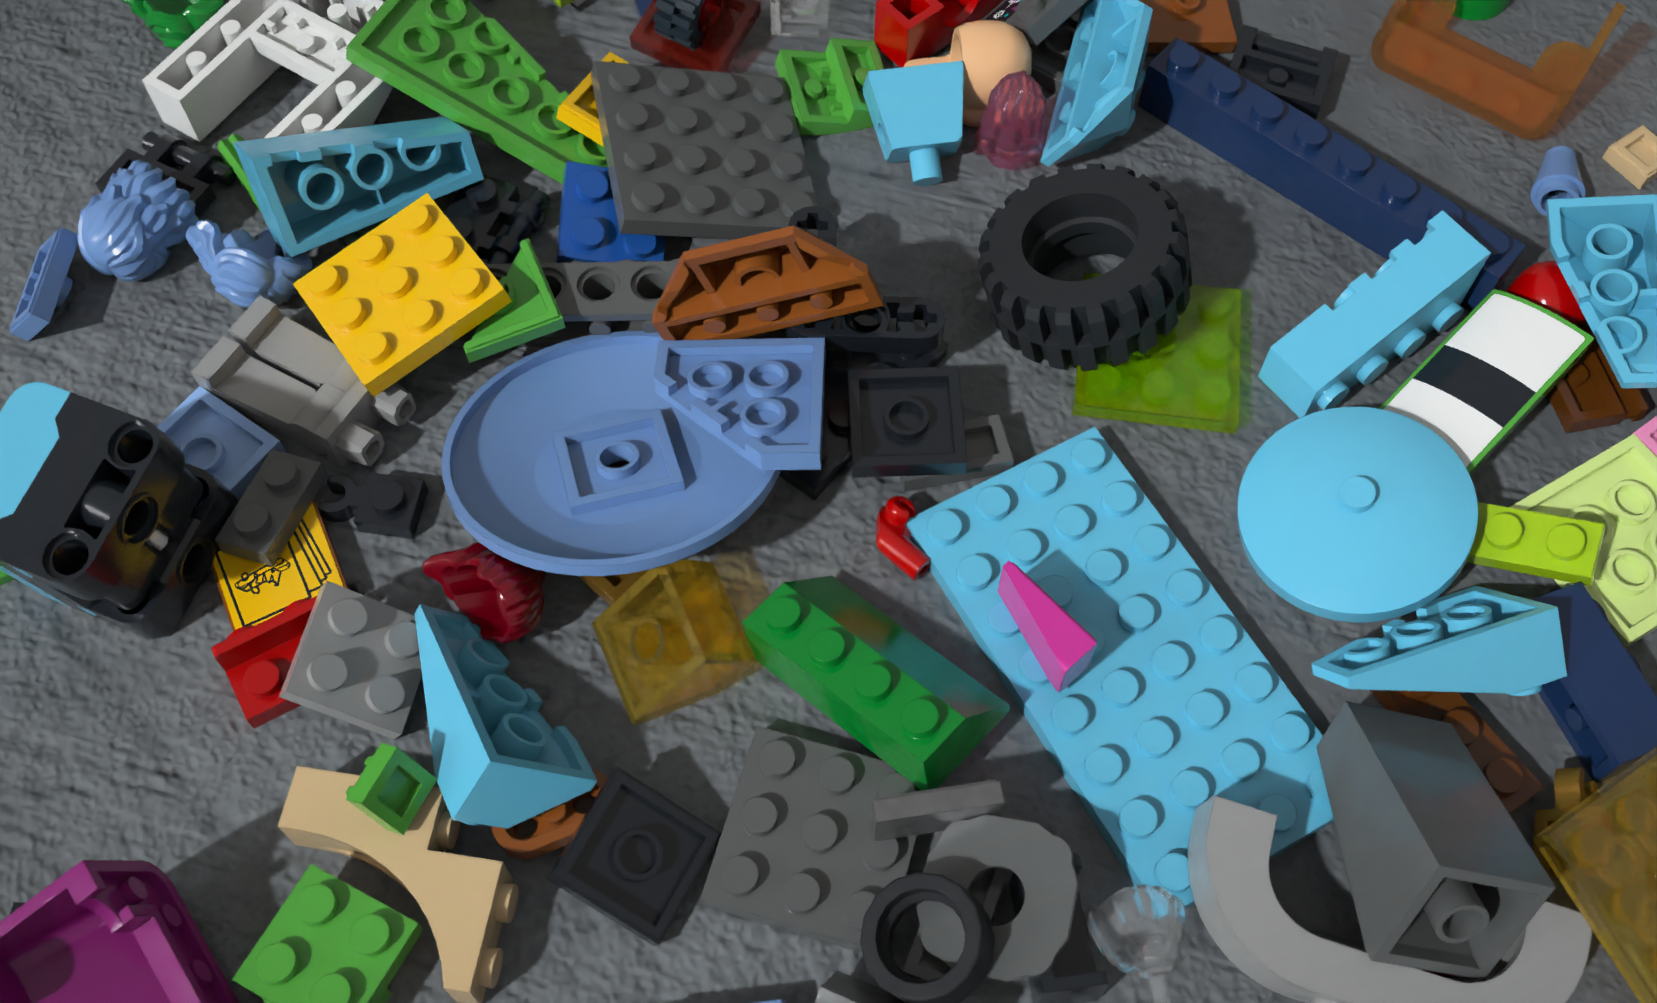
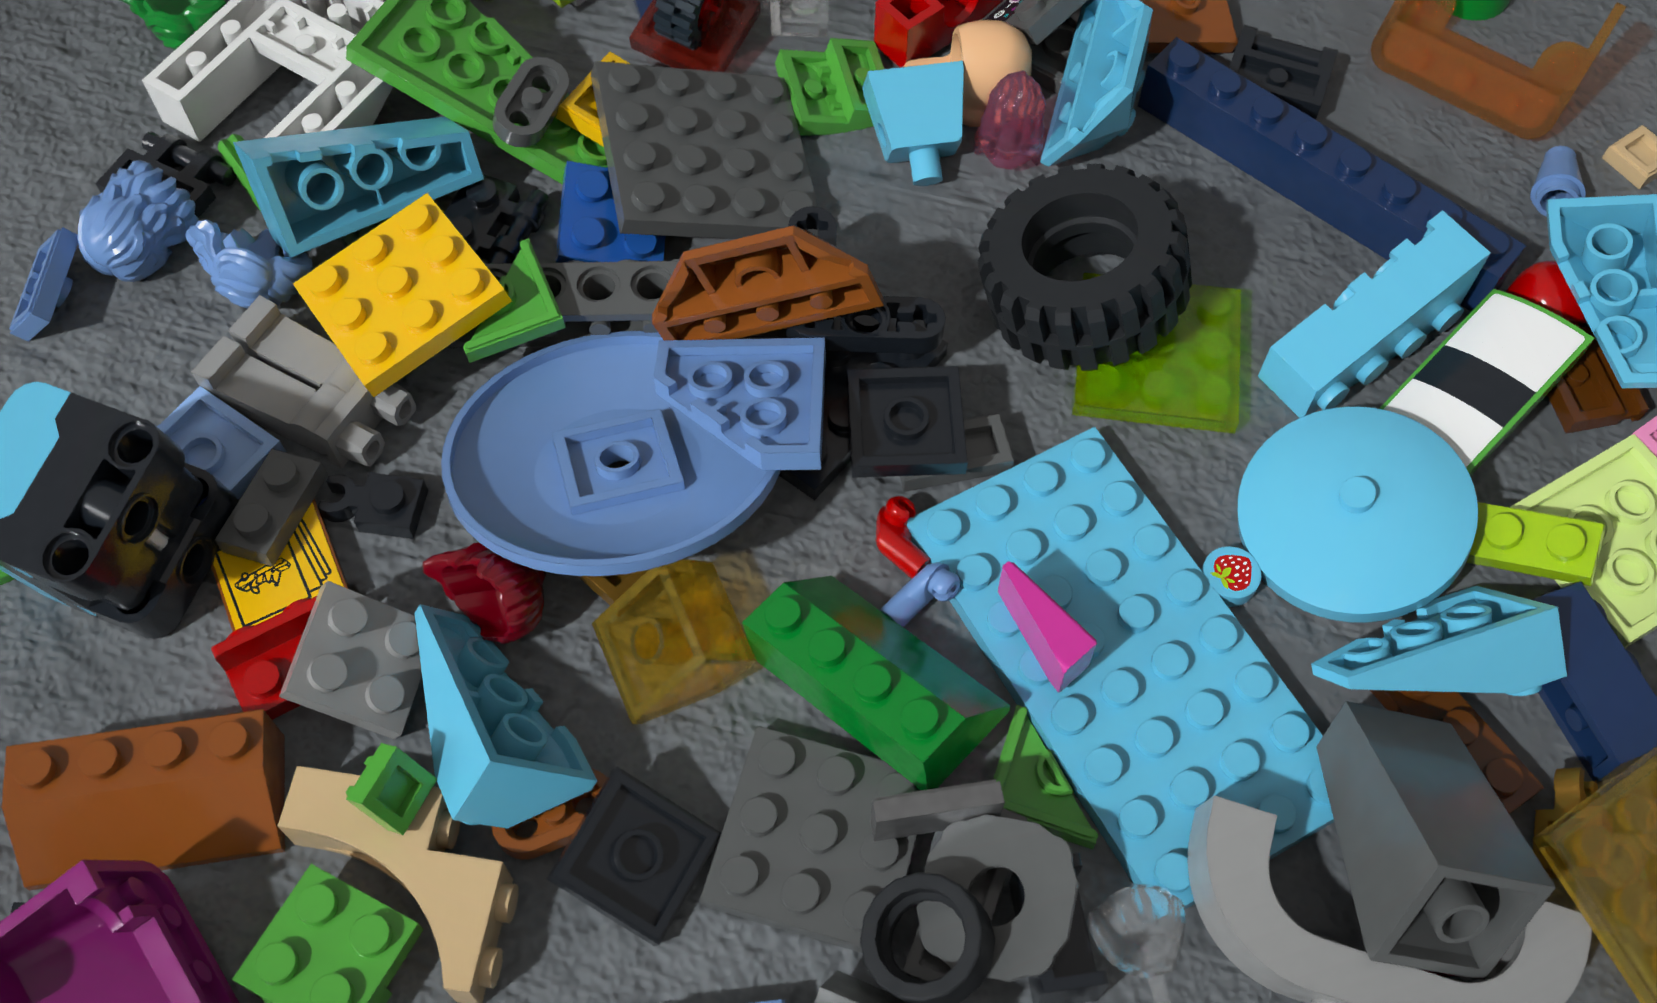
none -> dark orange slope [1,709,285,891]
none -> dark grey plate [493,57,569,147]
none -> medium blue arm [879,562,960,627]
none -> bright green tile [993,705,1098,850]
none -> tile [1201,546,1261,607]

